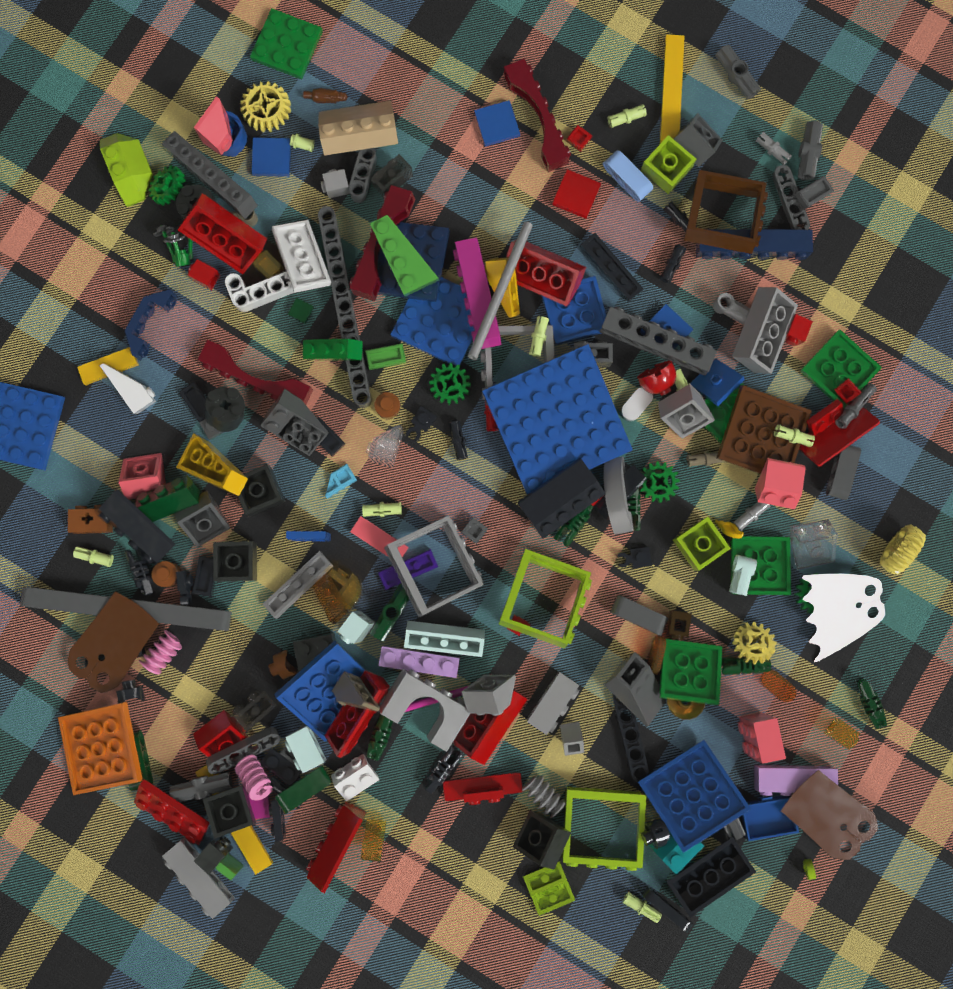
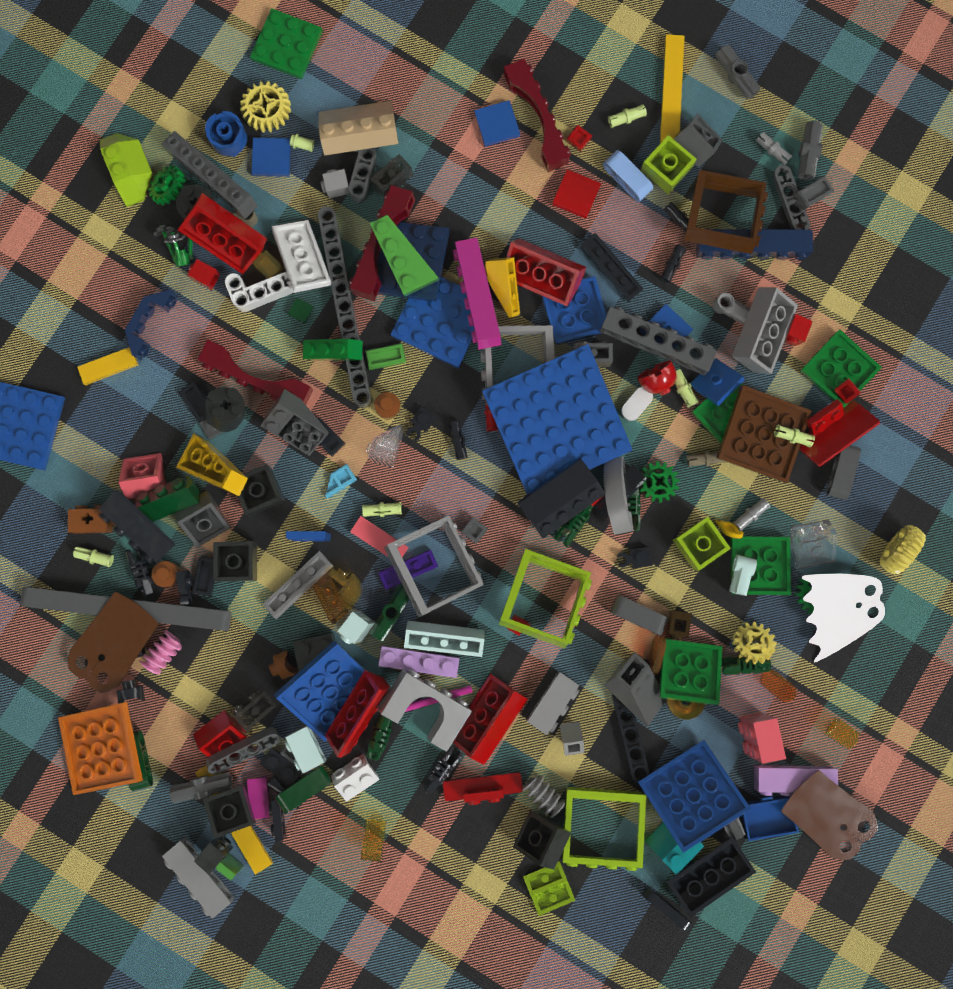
white slope [100,364,156,414] -> none
red plate [134,779,210,846] -> none
coral slope [194,97,232,156] -> none
bright pink piece [235,755,273,801] -> none
reddish brown piece [303,88,348,104] -> none
red slope [306,802,367,894] -> none
dark tan slope [332,671,380,712] -> none
green gear [429,363,471,405] -> none
light grey slope [462,675,516,716] -> none
light grey piece [468,222,533,360] -> none
yellowish green pin [529,316,549,357] -> none
yellowish green axle [622,891,662,923] -> none
black piece [641,819,670,849] -> none
light grey slope [658,384,714,439] -> none
coral slope [755,458,806,509] -> none
lime tile [803,858,816,880] -> none
dark grey pin [835,383,877,429] -> none
dark green hinge [857,679,887,729] -> none

